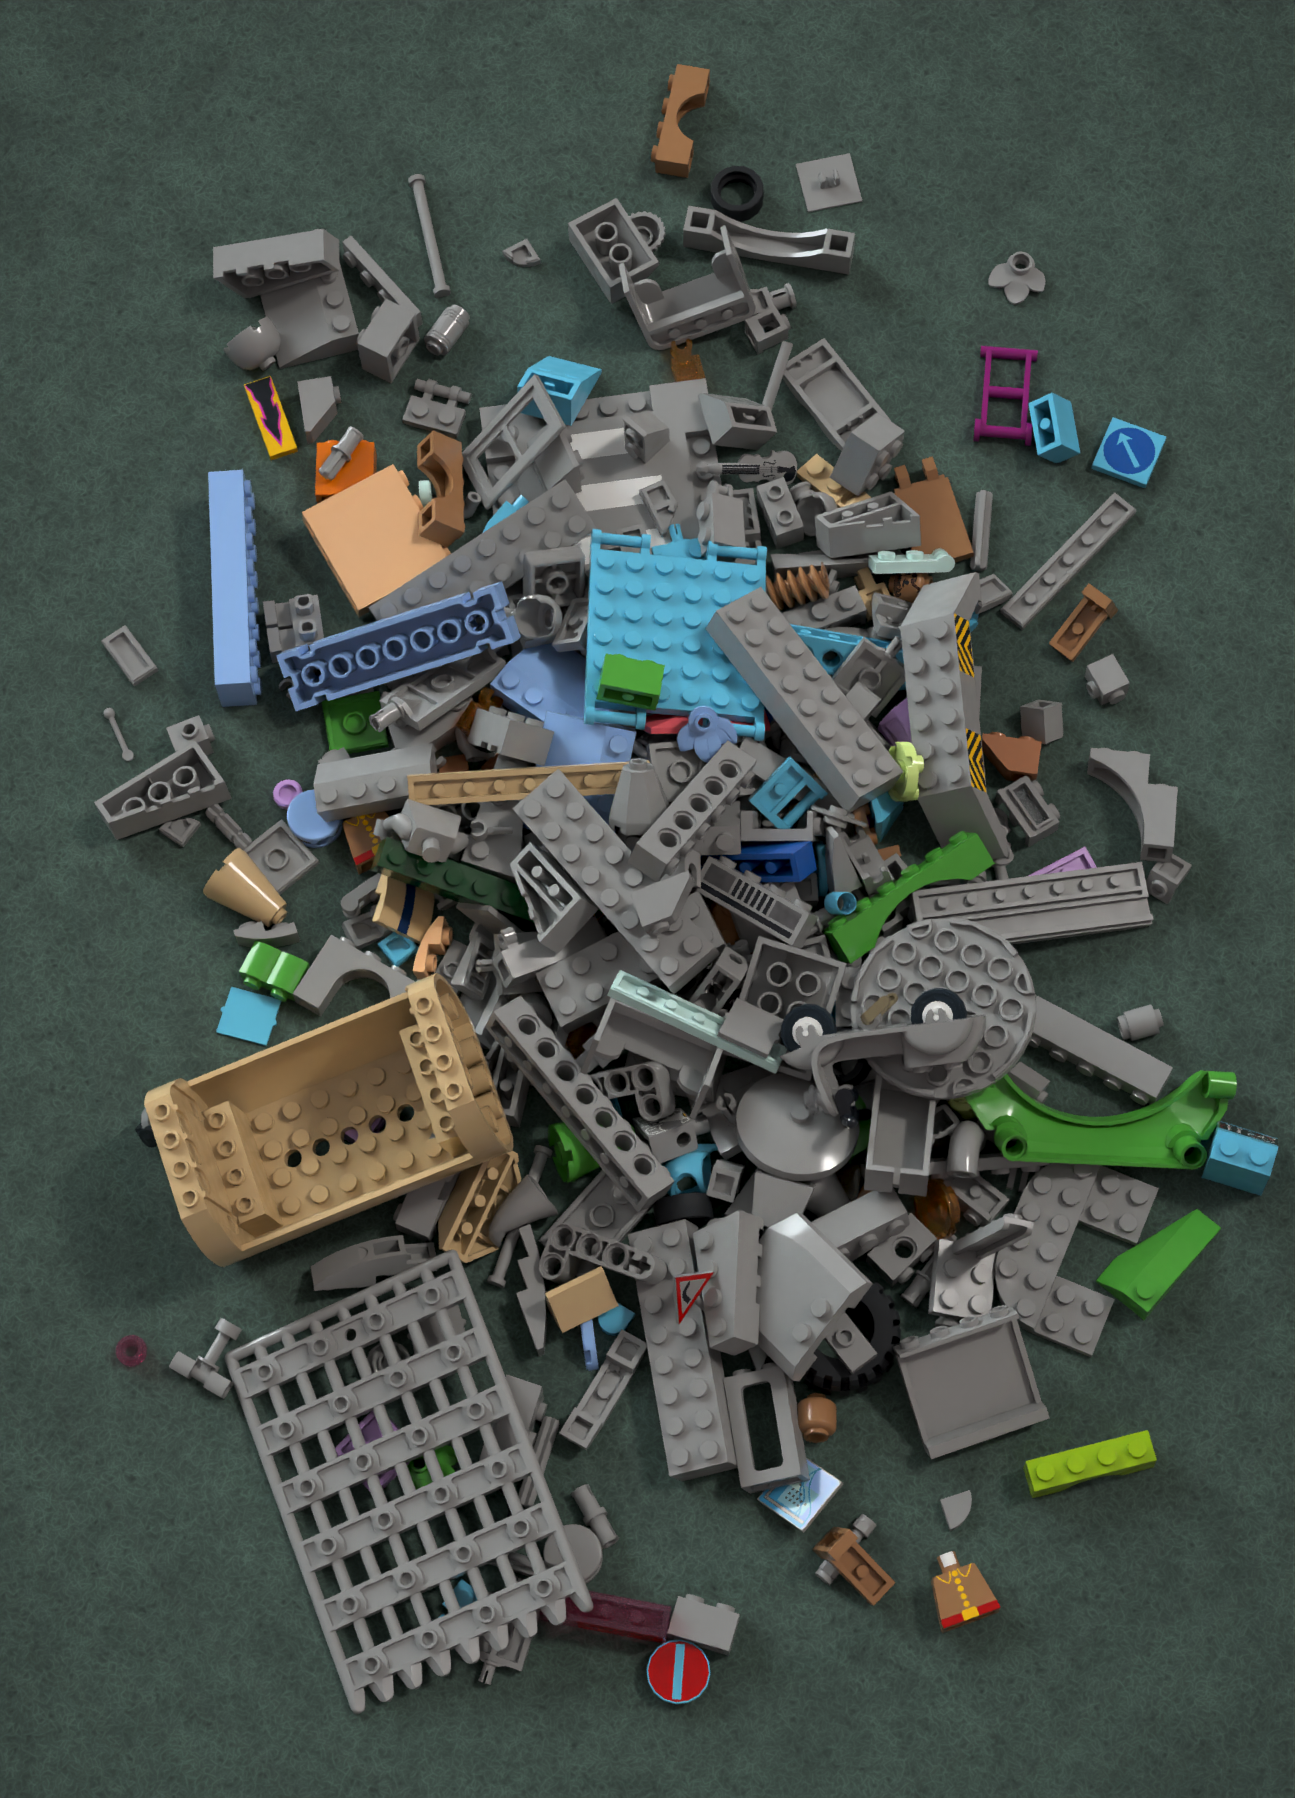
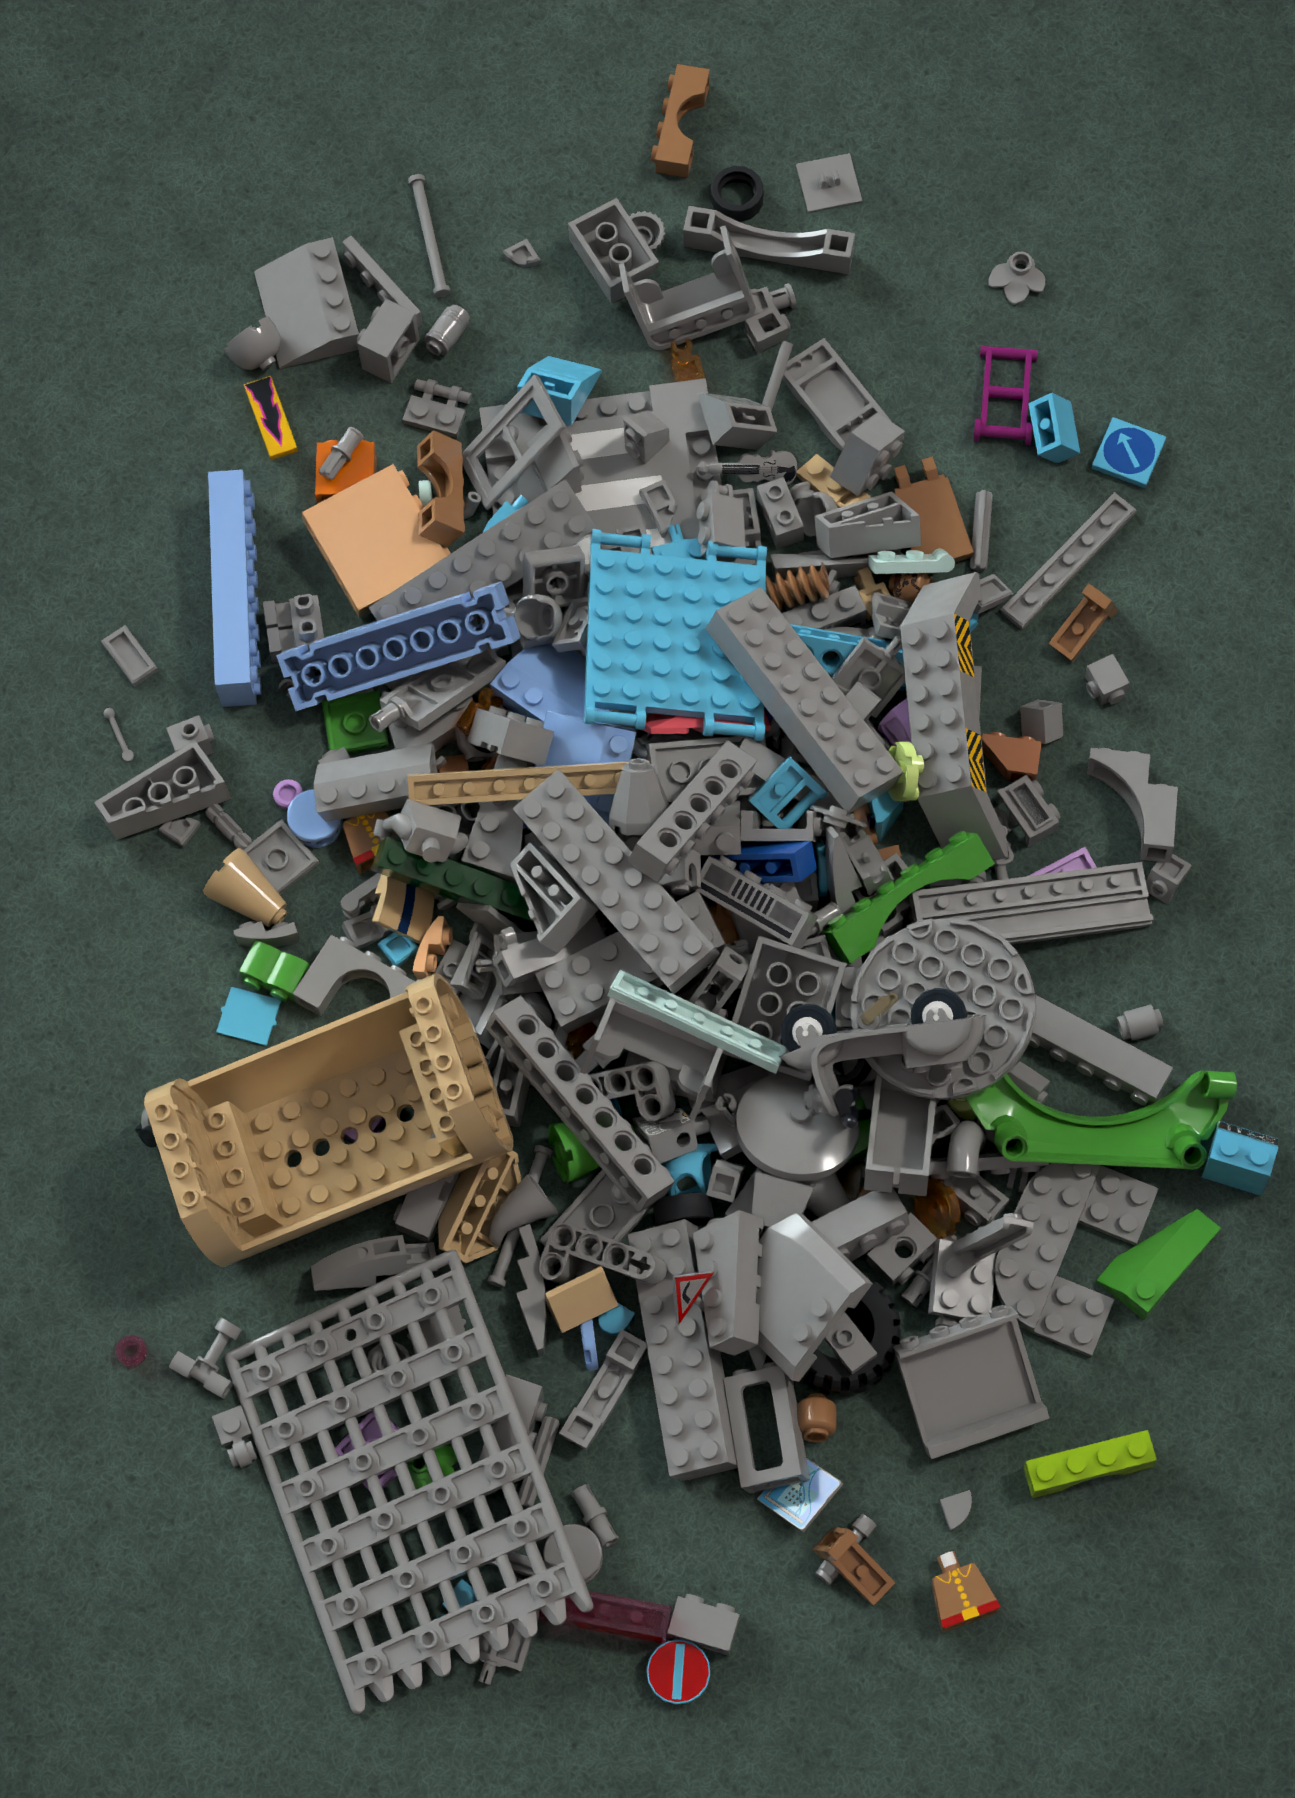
light grey wedge [213,229,340,298] -> none
light grey slope [297,376,342,444] -> none
light grey hand [470,819,513,842] -> none
bright green brick [596,654,665,711] -> none
light grey slope [630,871,695,934] -> none
light blue plate [677,706,737,763] -> none
light grey piece [717,998,784,1058] -> none
medium azure piece [824,892,857,915] -> none
none -> light grey plate [212,1405,257,1468]

